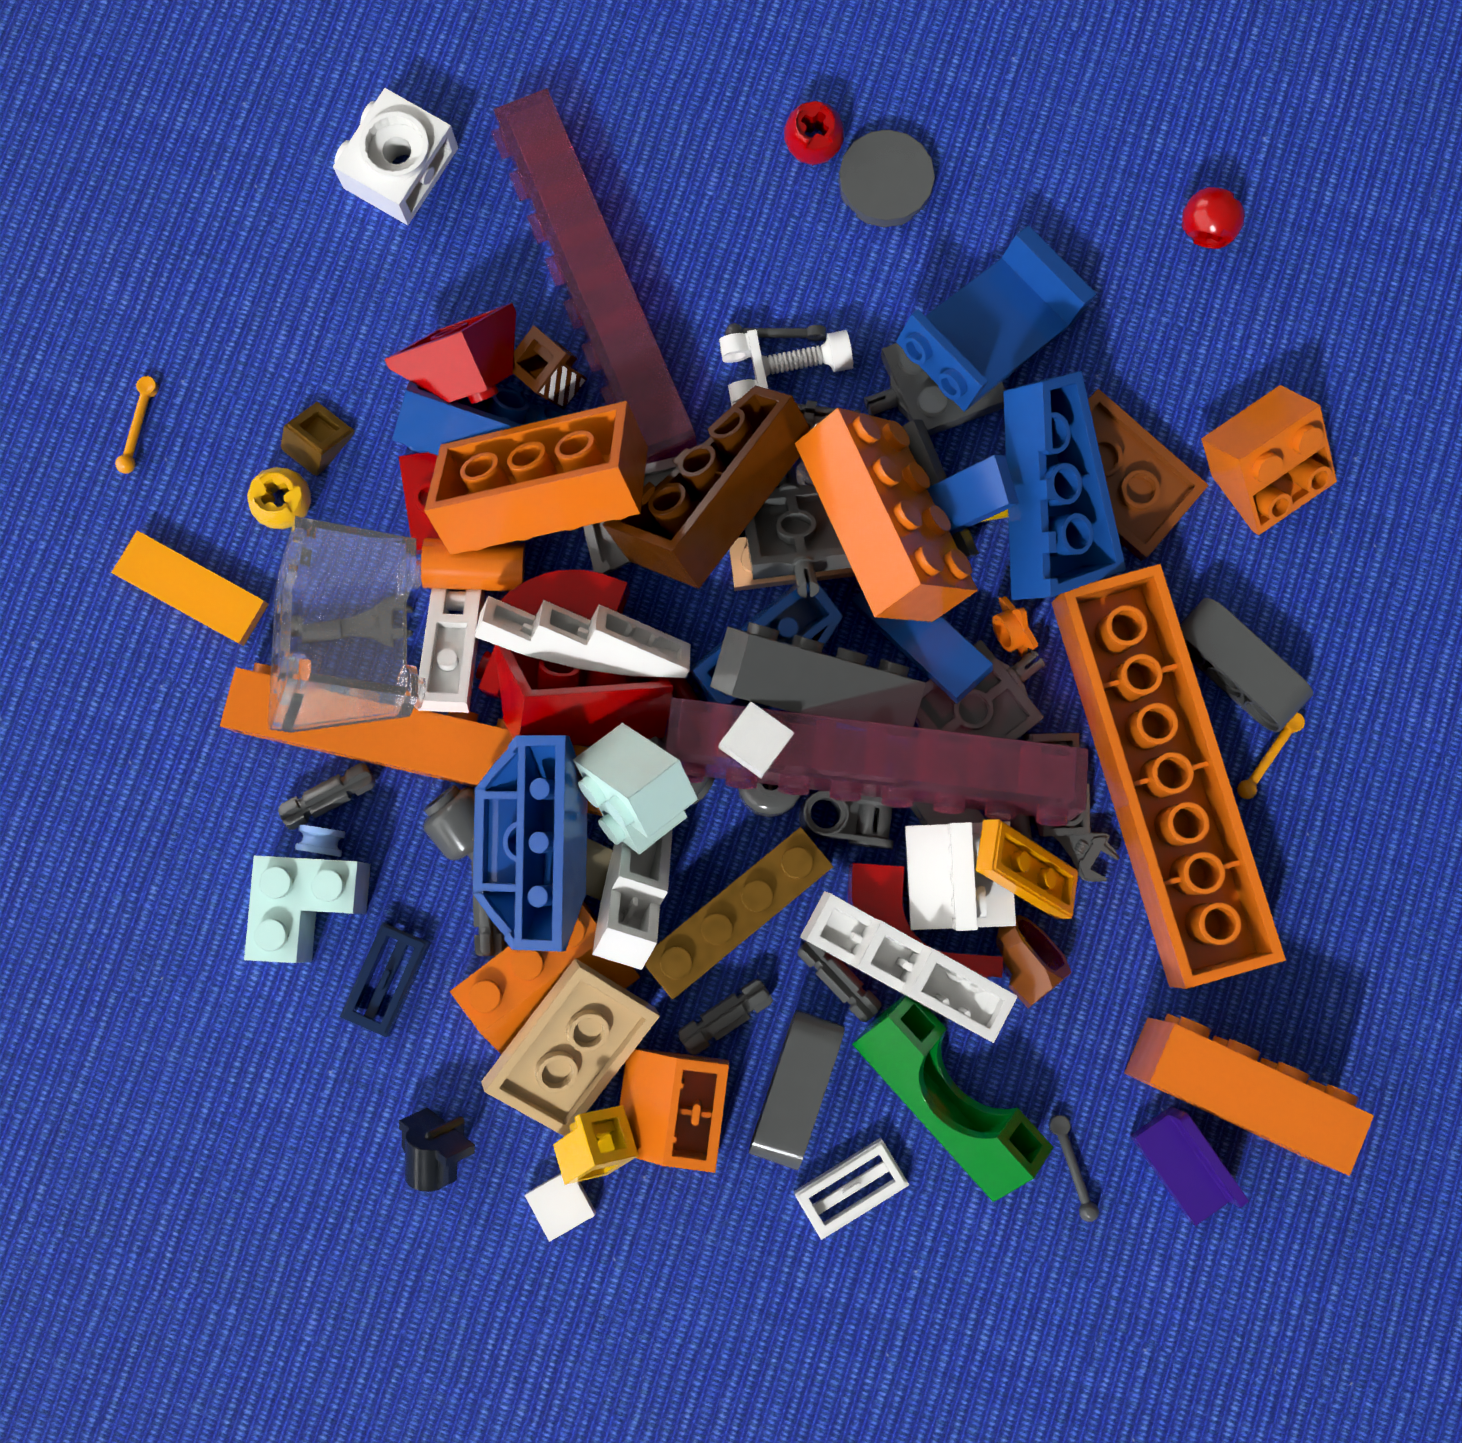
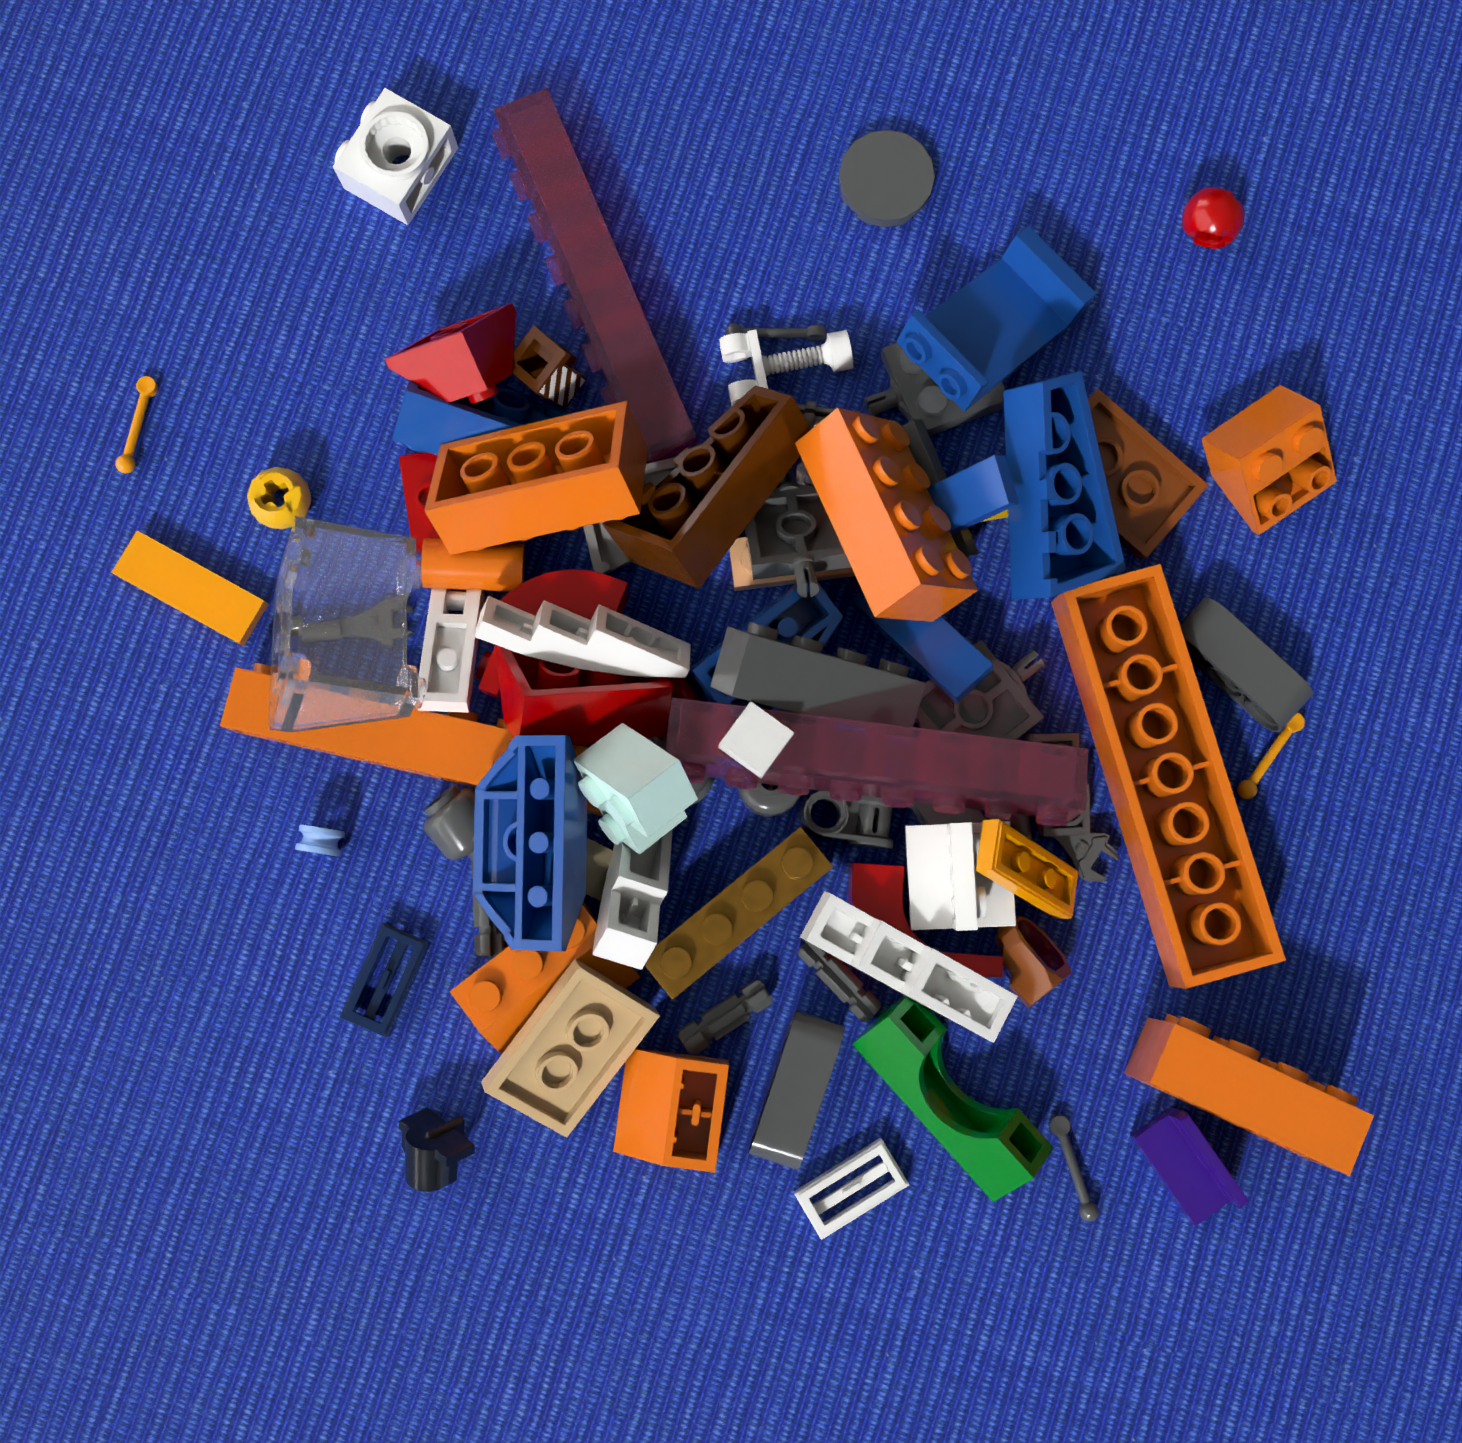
light aqua brick [244,856,371,963] -> none
dark grey axle [278,763,376,830] -> none
pearl gold slope [281,402,355,476] -> none
white tile [525,1173,596,1242] -> none
yellow brick [553,1105,639,1185] -> none
red piece [784,101,844,166] -> none
orange plate [992,596,1038,657] -> none

